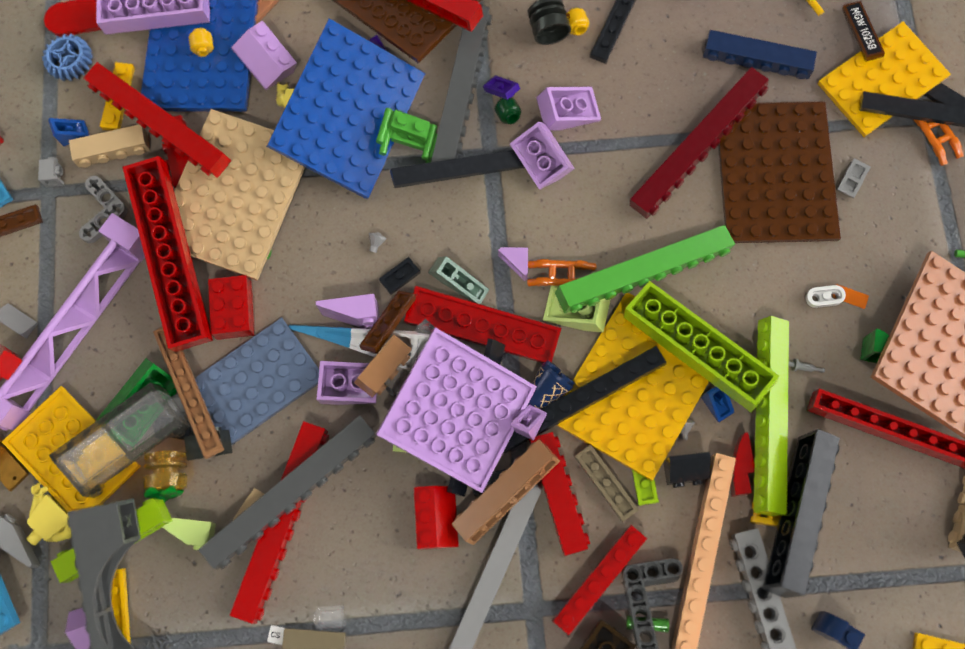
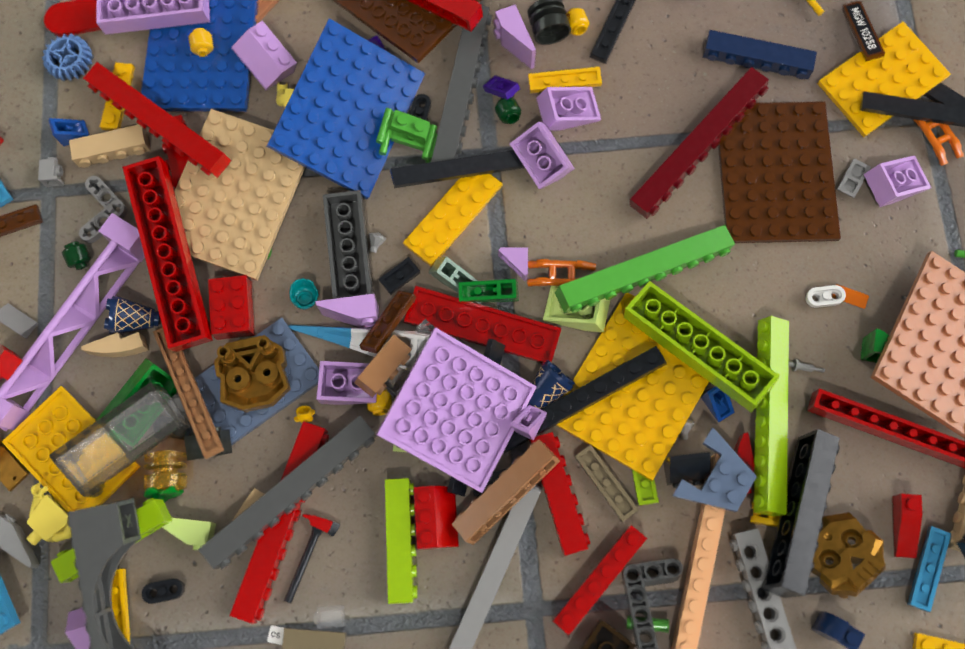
none -> dark green head [62,241,91,270]
none -> tan slope [81,332,149,357]
none -> dark blue cone [104,296,160,334]
none -> black plate [142,579,185,604]
none -> pearl gold brick [214,335,291,412]
none -> black piece [284,514,340,603]
none -> teal hair [289,278,319,310]
none -> yellow plate [294,405,315,423]
none -> dark grey brick [323,190,373,299]
none -> yellow head [367,390,392,416]
none -> lime brick [385,478,418,604]
none -> yellow plate [403,174,503,267]
none -> black plate [409,94,431,121]
none -> green slope [458,279,519,302]
none -> lavender slope [493,5,536,69]
none -> yellow plate [528,67,602,93]
none -> sand blue wing [672,428,757,512]
none -> pearl gold brick [811,512,886,599]
none -> lavender slope [864,155,931,207]
none -> red slope [892,494,923,558]
none -> dark azure plate [907,526,952,612]

